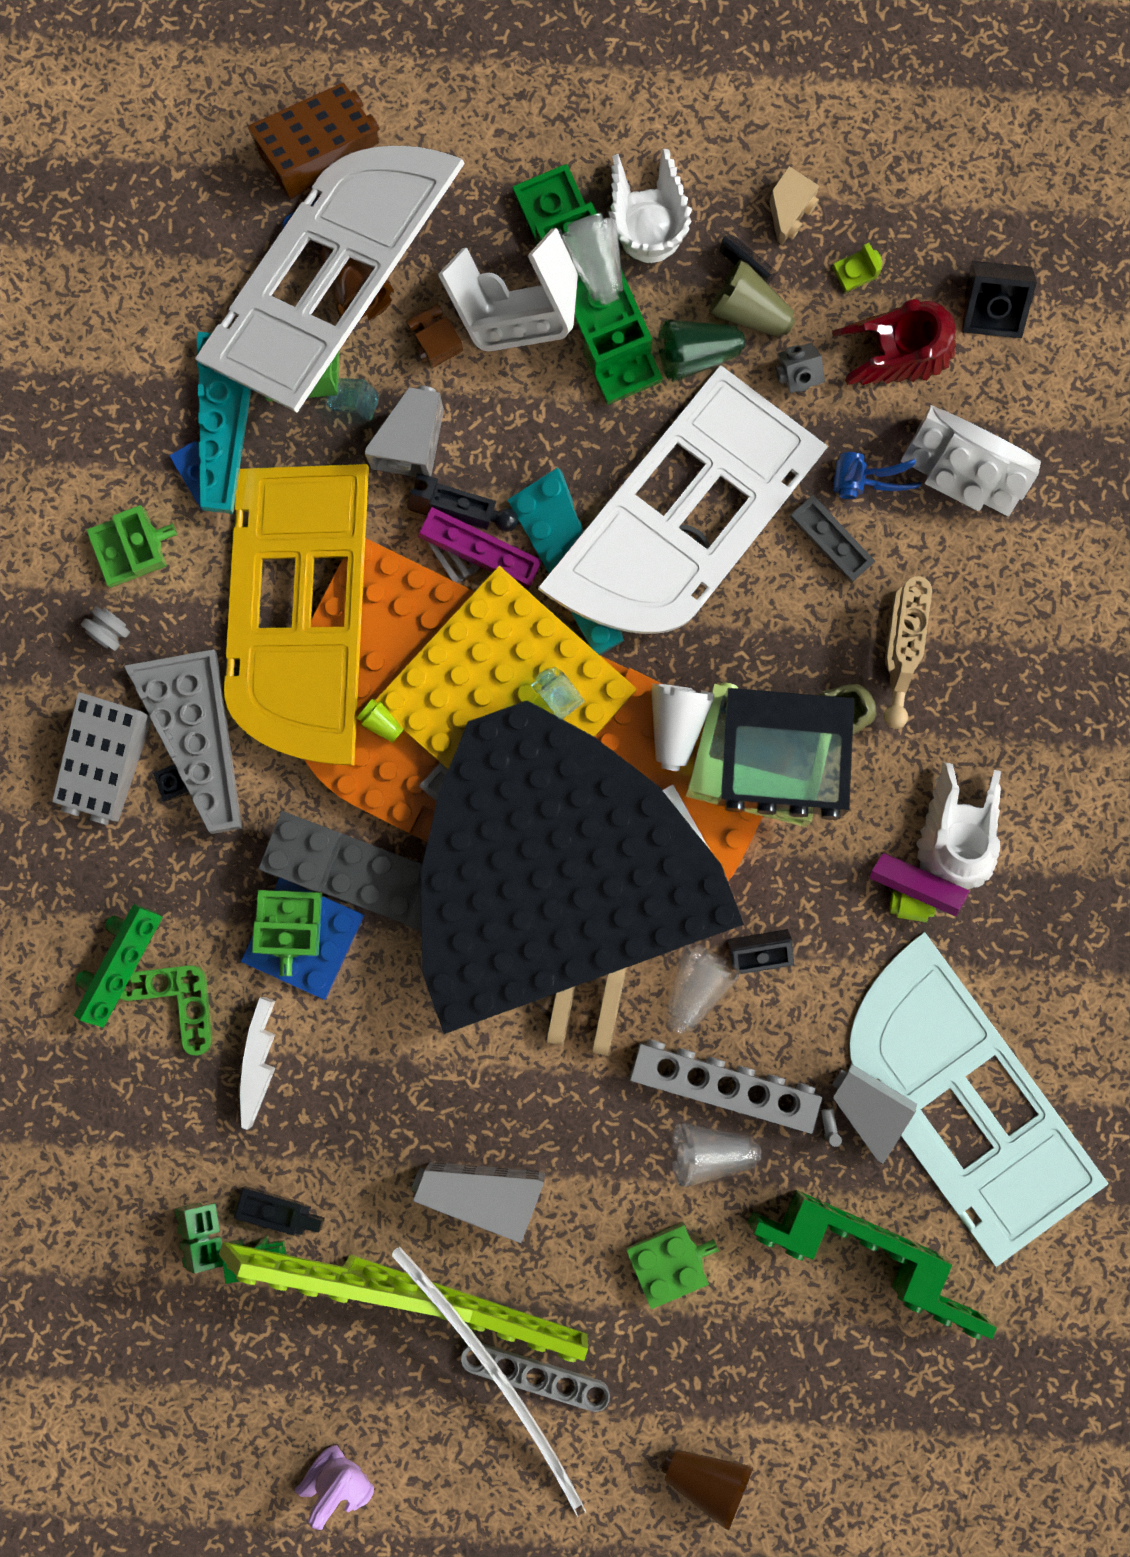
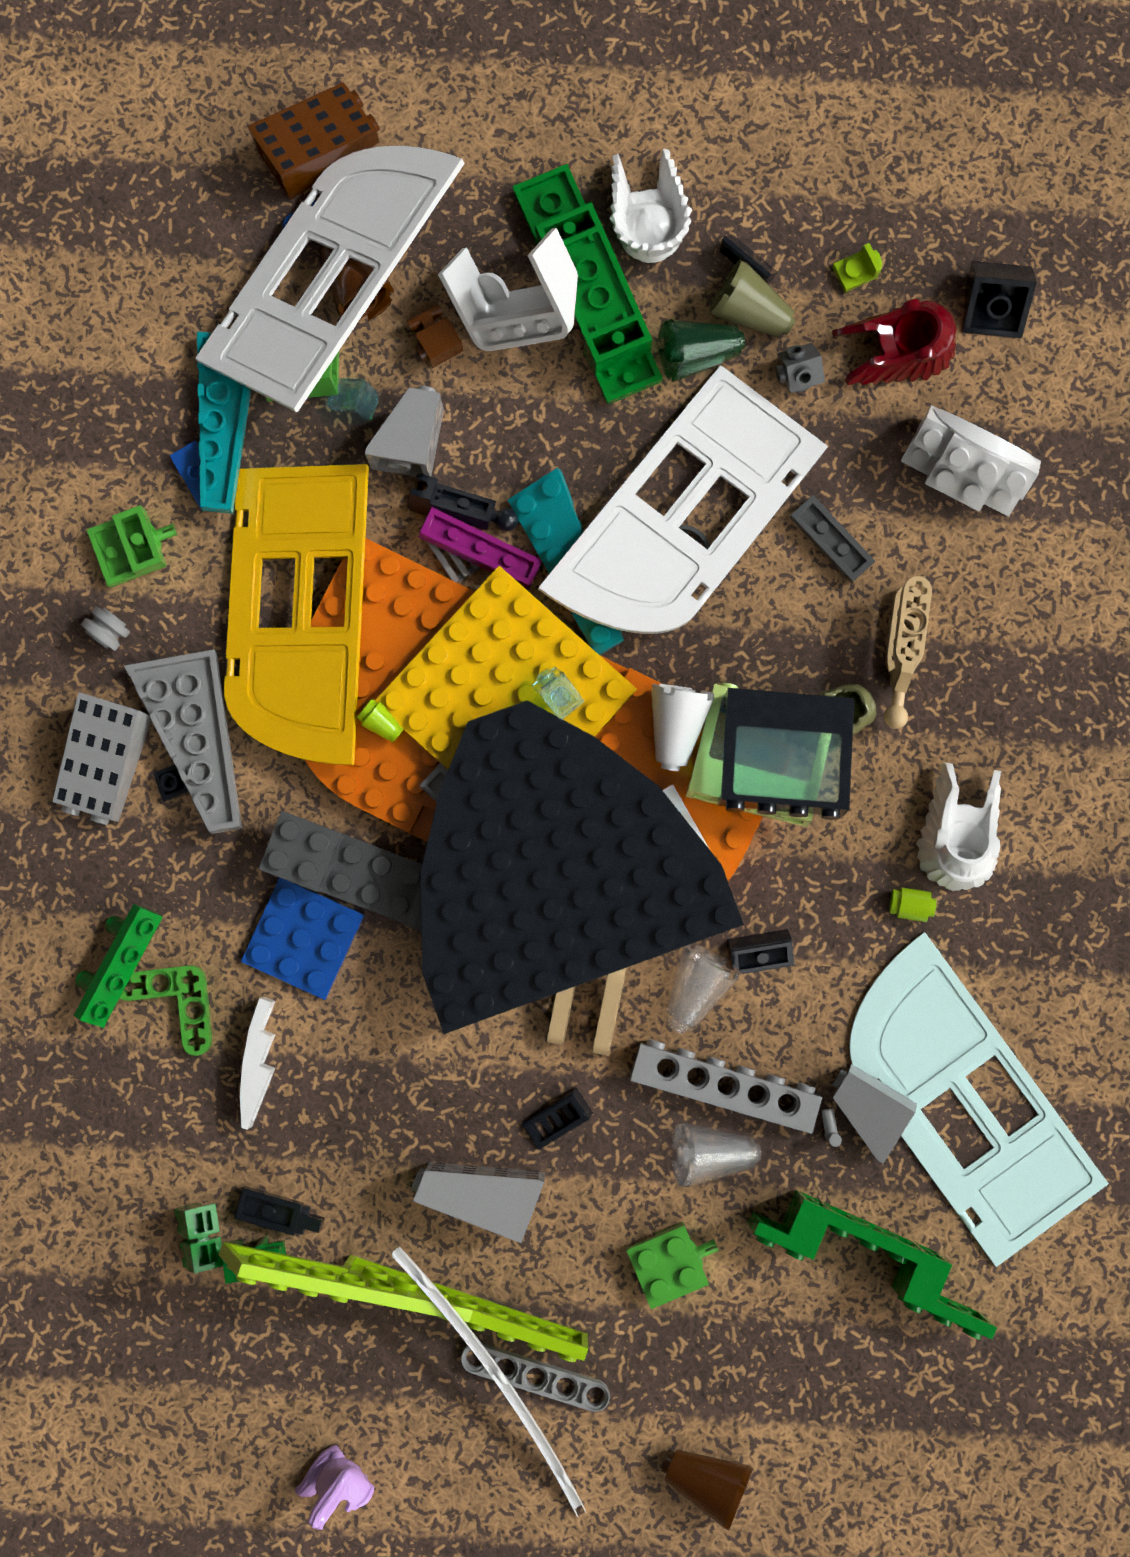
bright green plate [252,890,322,976] -> none
clear cone [558,211,623,305] -> none
tan slope [769,166,819,245] -> none
blue plant [833,452,922,499] -> none
magenta tile [870,853,970,917] -> none
none -> black slope [522,1087,593,1150]

